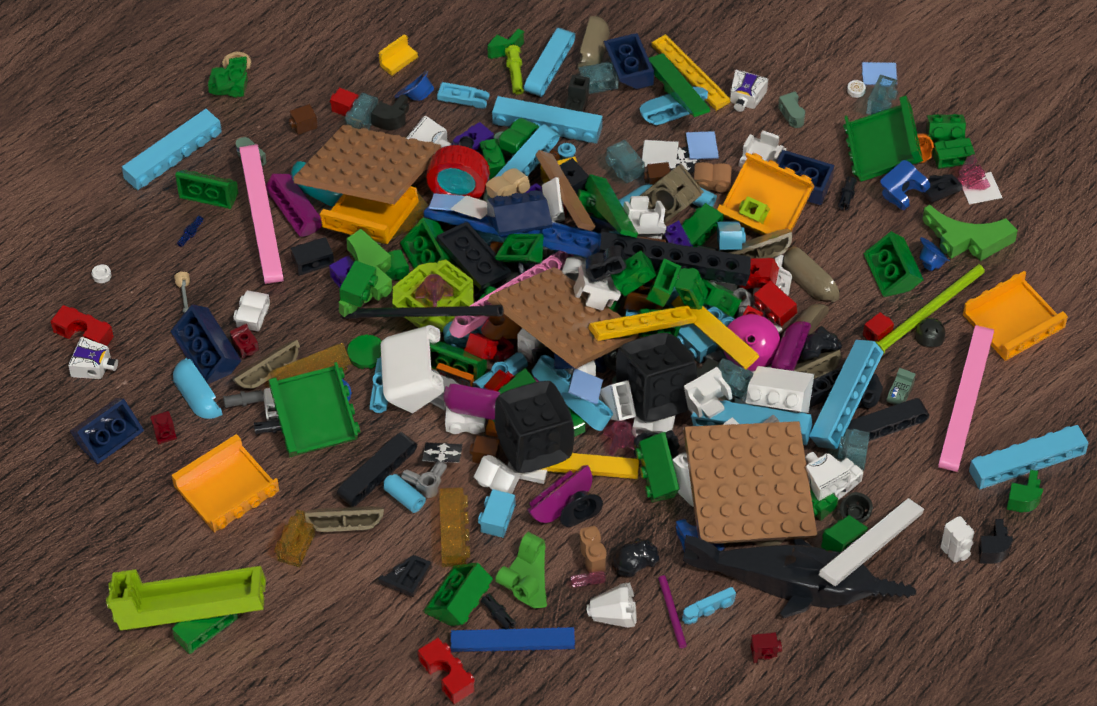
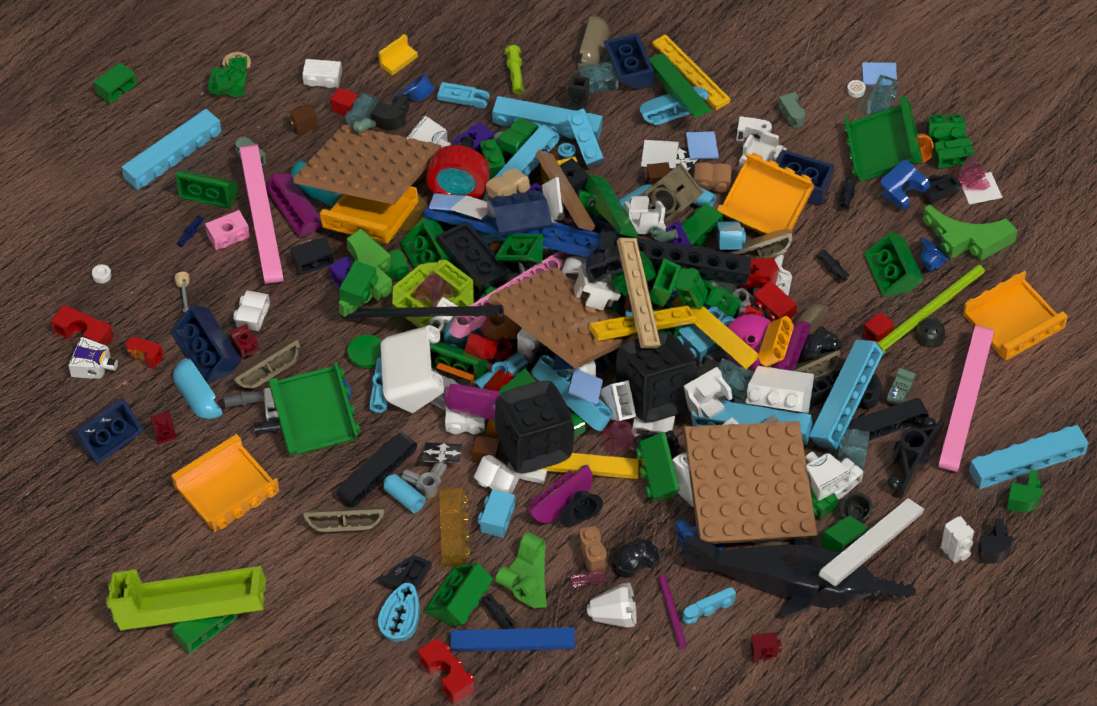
clear yellow brick [269,343,351,380] -> none
clear yellow brick [274,509,315,568] -> none
green slope [487,29,524,59] -> none
medium azure beam [524,28,575,97] -> none
clear light blue brick [605,139,645,183] -> none
white torso [730,70,768,112] -> none
lime brick [739,196,770,224] -> none
dark tan brick [783,246,840,302] -> none
none -> green piece [94,62,137,104]
none -> red leg [126,337,164,370]
none -> bright pink brick [205,210,250,250]
none -> white brick [303,59,342,88]
none -> sand green arm [353,118,376,132]
none -> medium azure piece [378,583,420,642]
none -> white plate [429,297,457,332]
none -> medium azure brick [567,108,606,169]
none -> tan tile [617,238,661,348]
none -> sand green arm [649,226,678,242]
none -> white leg [736,116,772,141]
none -> light orange beam [759,316,793,367]
none -> black pin [817,249,850,283]
none -> black piece [887,417,944,496]

